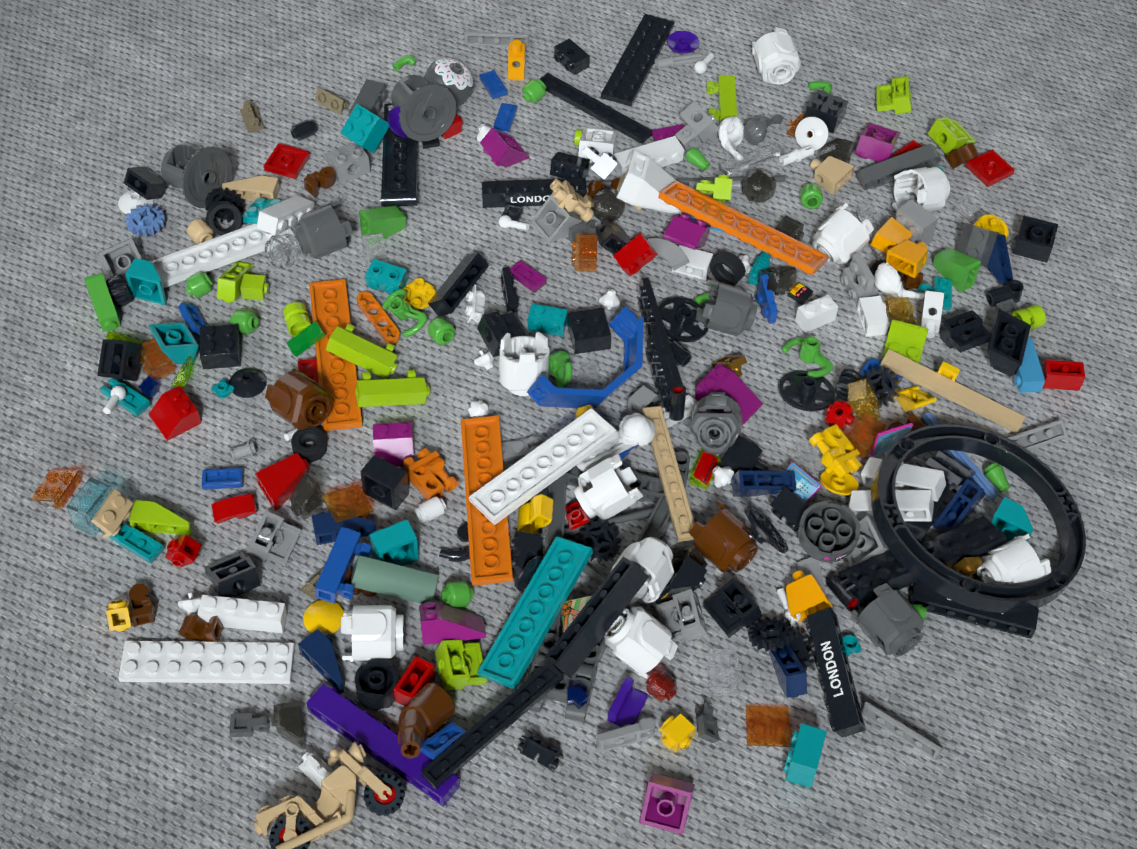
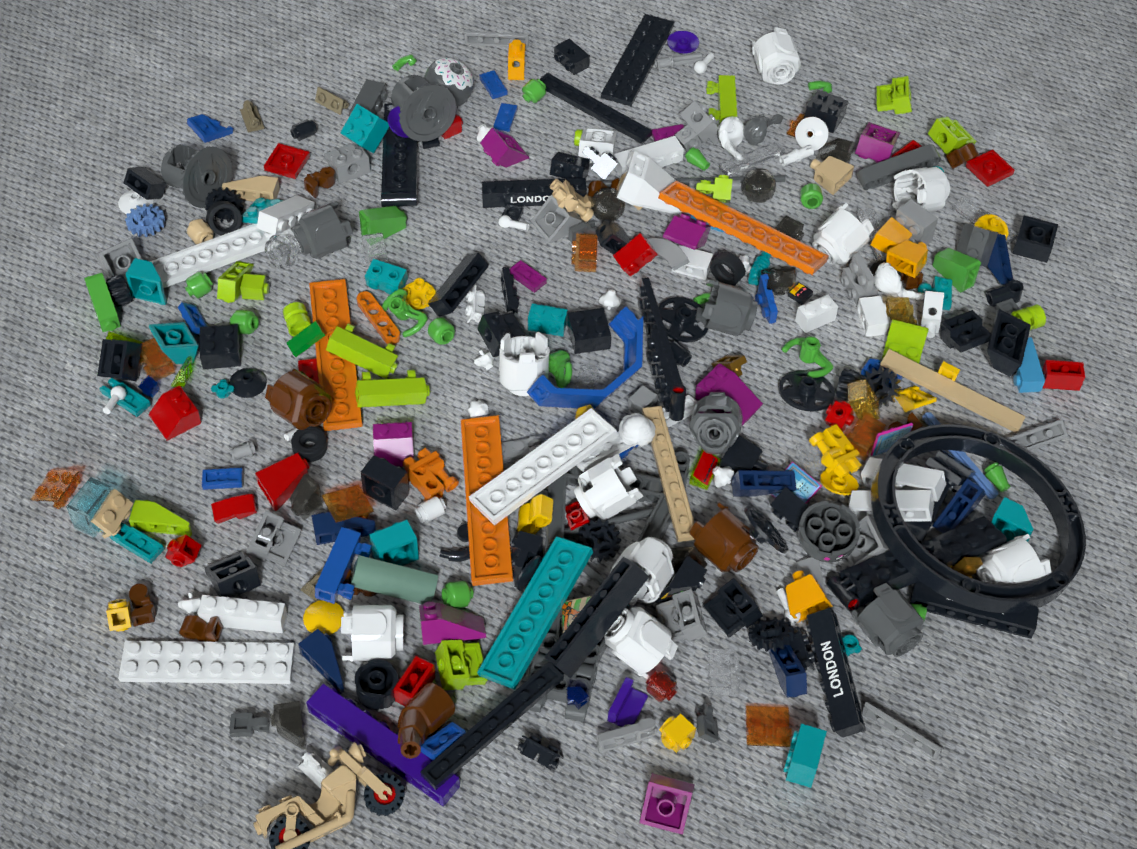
none -> blue wing [187,114,233,143]

